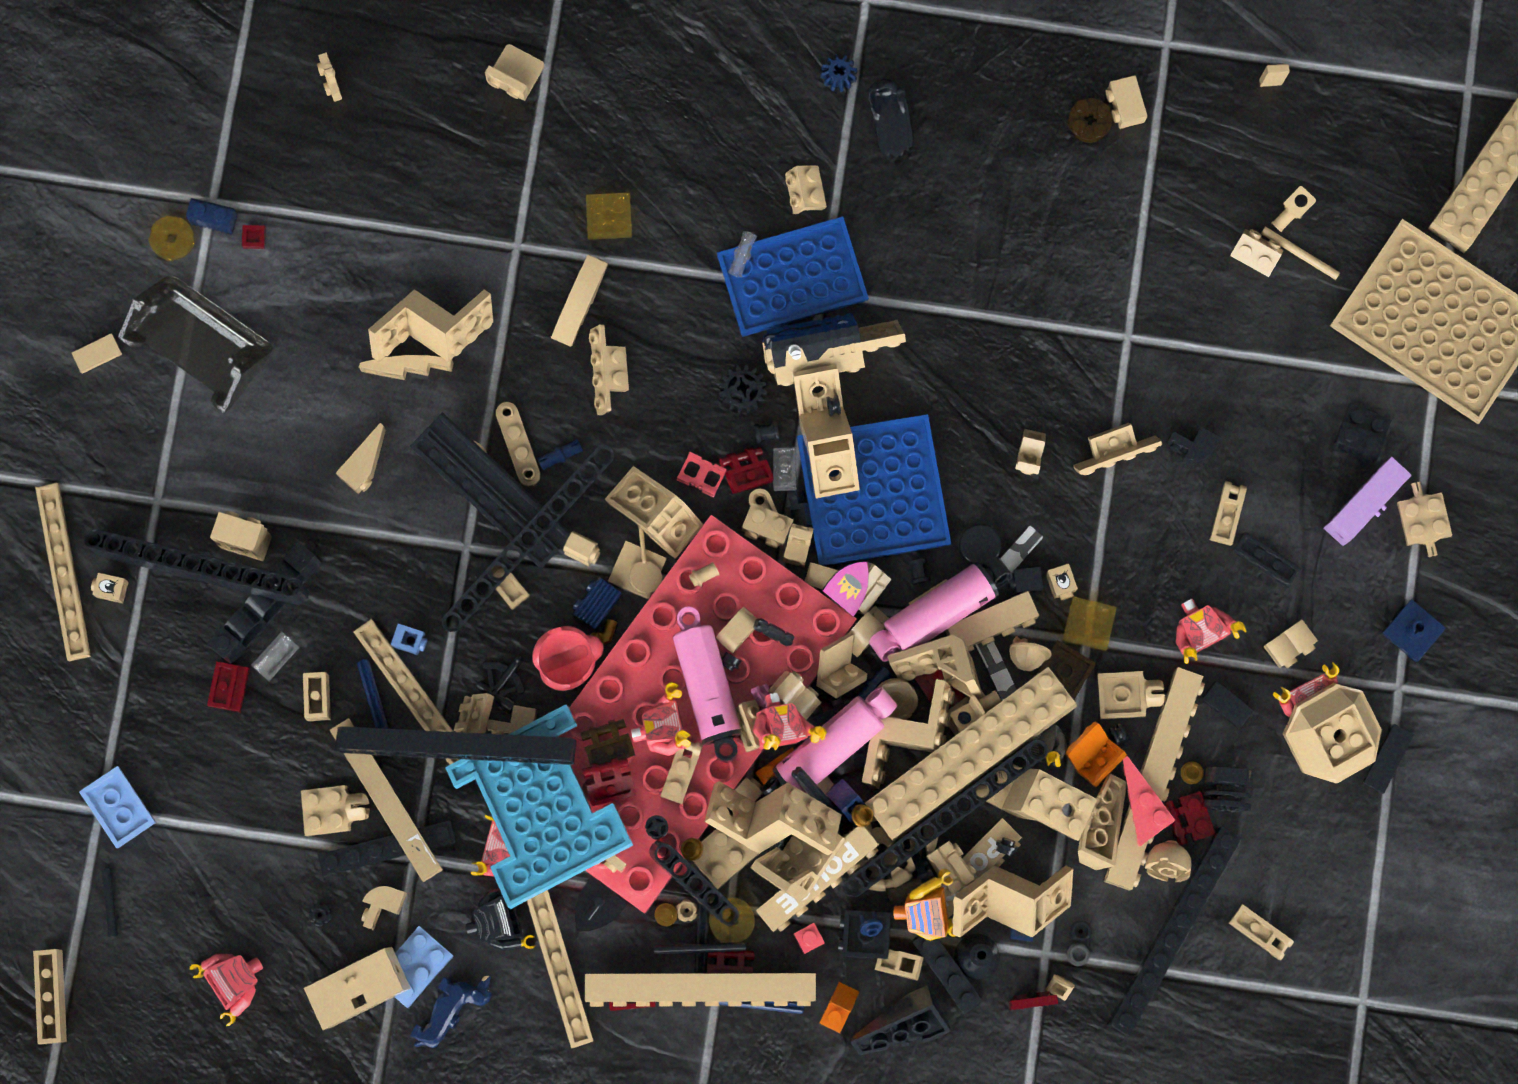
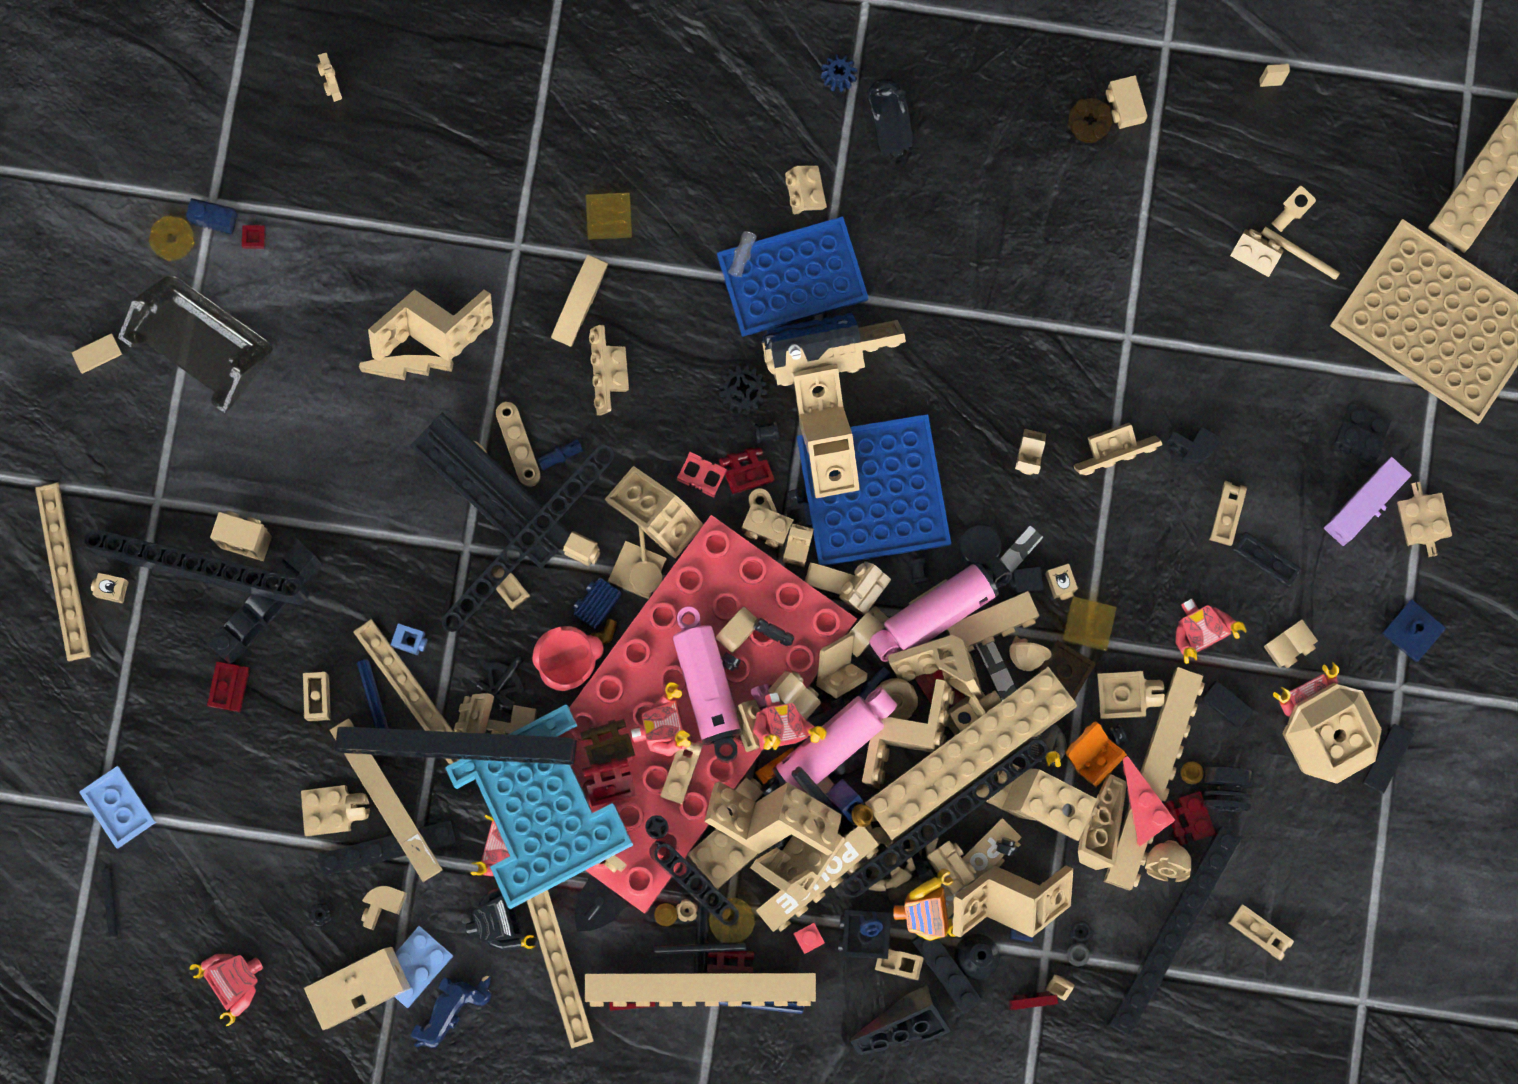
tan brick [33,949,67,1044] -> none
clear plate [251,632,300,681] -> none
tan slope [336,423,386,494] -> none
tan bracket [485,44,544,101] -> none
pearl gold plate [681,838,703,861] -> none
tan pin [689,562,719,587] -> none
clear plate [773,447,796,491] -> none
orange slope [819,982,859,1033] -> none
shield [822,561,869,617] -> none
black bush [826,395,841,416] -> none

